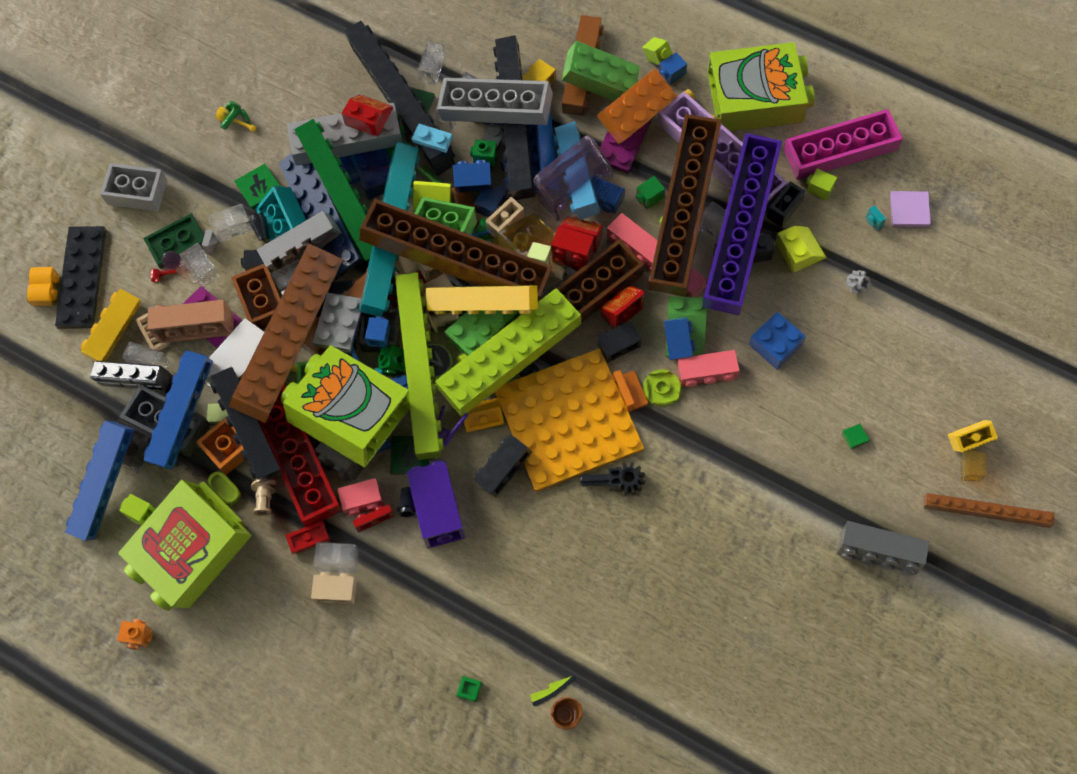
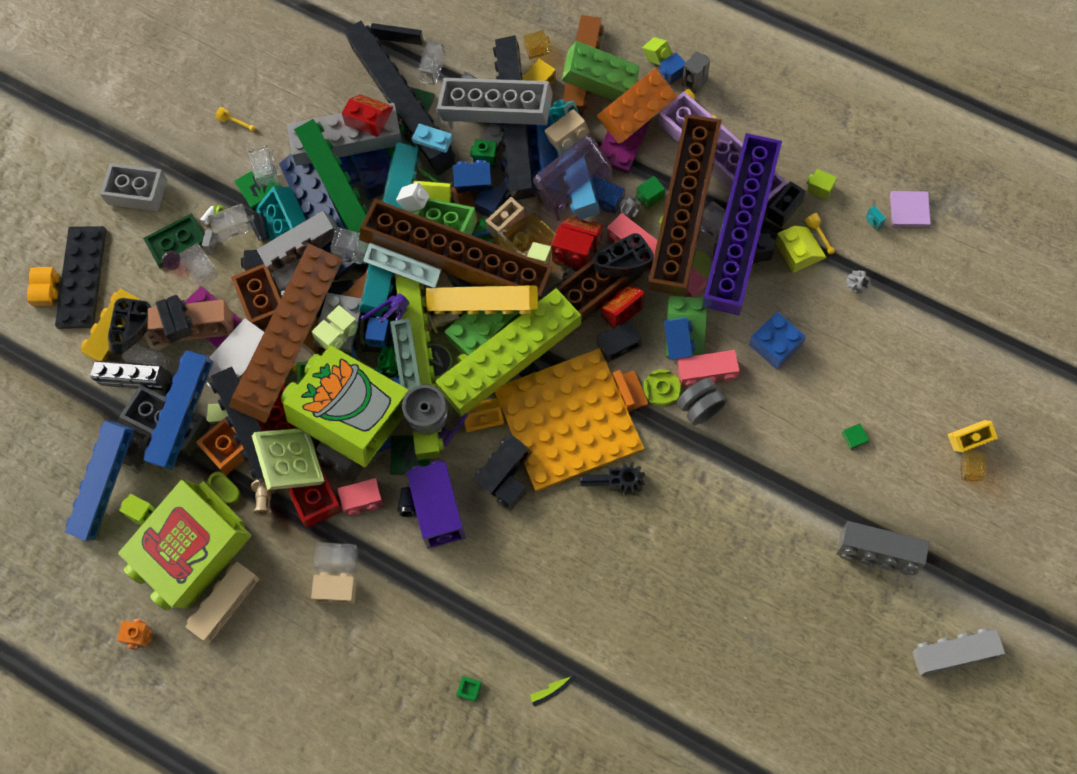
red hand [150,269,177,282] -> none
green plant [220,101,250,130] -> none
red plate [285,520,330,555] -> none
red plate [352,504,395,533] -> none
dark orange hair [550,697,583,730] -> none
brick [707,42,815,131] -> none
dark pink brick [783,109,903,180] -> none
dark orange piece [923,493,1055,528] -> none
none -> black beam [108,298,151,354]
none -> black brick [155,295,194,342]
none -> tan brick [185,562,260,644]
none -> white arm [200,205,226,225]
none -> clear brick [247,145,281,188]
none -> yellowish green plate [252,429,324,490]
none -> yellowish green piece [312,305,358,350]
none -> clear brick [331,227,369,264]
none -> dark purple plant [361,293,410,333]
none -> light aqua plate [363,243,442,288]
none -> black tile [370,23,424,46]
none -> sand green plate [390,318,421,391]
none -> white brick [396,182,429,212]
none -> dark grey wheel [402,385,448,435]
none -> black brick [495,475,526,510]
none -> clear yellow brick [523,30,551,59]
none -> tan brick [544,109,590,153]
none -> teal brick [549,100,579,124]
none -> black beam [594,233,654,277]
none -> light grey gear [618,196,642,219]
none -> dark grey wheel [677,378,728,426]
none -> dark grey brick [682,52,710,93]
none -> lime tile [693,251,713,284]
none -> yellow hinge [804,213,835,255]
none -> light grey brick [912,628,1005,676]

